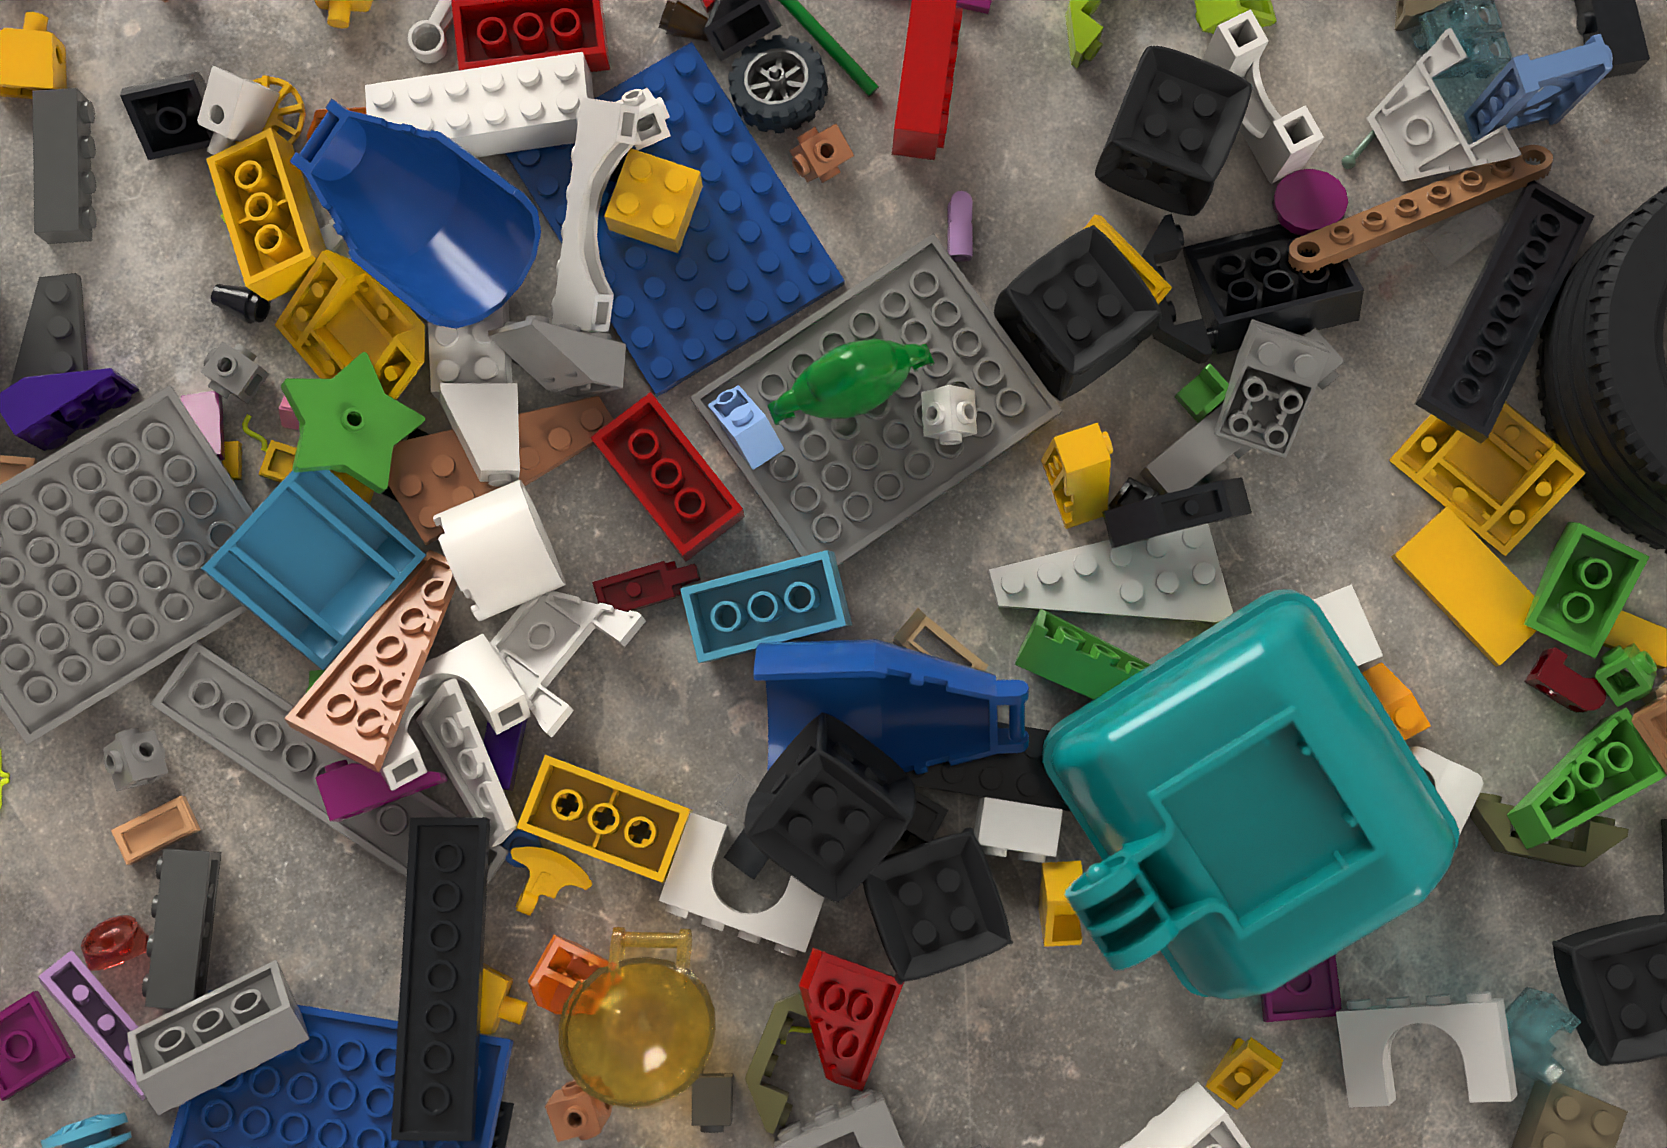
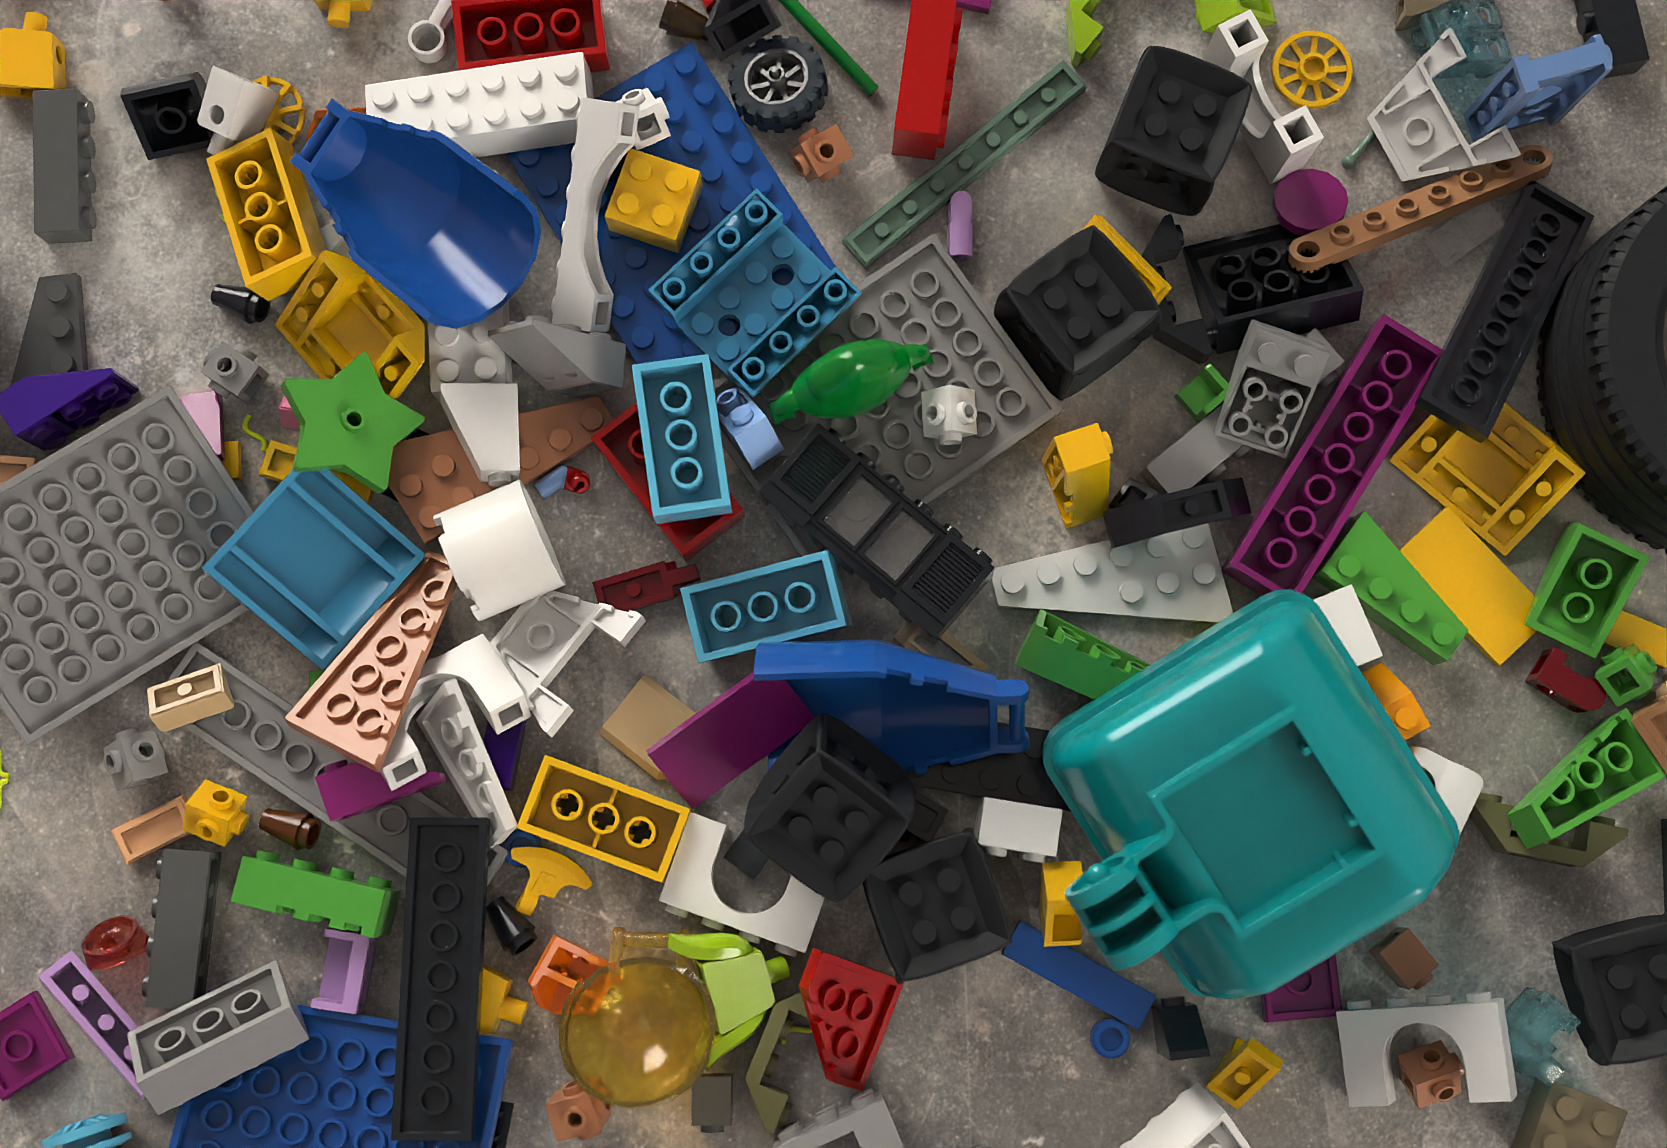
none -> tan slope [147,663,234,732]
none -> yellow brick [183,779,249,847]
none -> bright green wedge [231,850,401,938]
none -> reddish brown cone [259,808,321,850]
none -> lavender panel [310,927,378,1014]
none -> black cone [486,896,538,956]
none -> arm [534,465,590,499]
none -> tan tile [598,674,696,780]
none -> medium azure brick [632,354,733,524]
none -> magenta tile [646,671,815,810]
none -> dark azure slope [648,188,862,398]
none -> lime torso [668,933,790,1070]
none -> black window [759,423,995,645]
none -> sand green tile [842,60,1087,270]
none -> blue tile [1001,920,1156,1030]
none -> blue tile [1090,1018,1130,1059]
none -> black slope [1151,996,1210,1061]
none -> magenta brick [1221,314,1442,596]
none -> yellow wheel [1271,30,1353,110]
none -> bright green wedge [1312,510,1469,665]
none -> nougat brick [1369,927,1439,990]
none -> nougat brick [1398,1040,1464,1109]

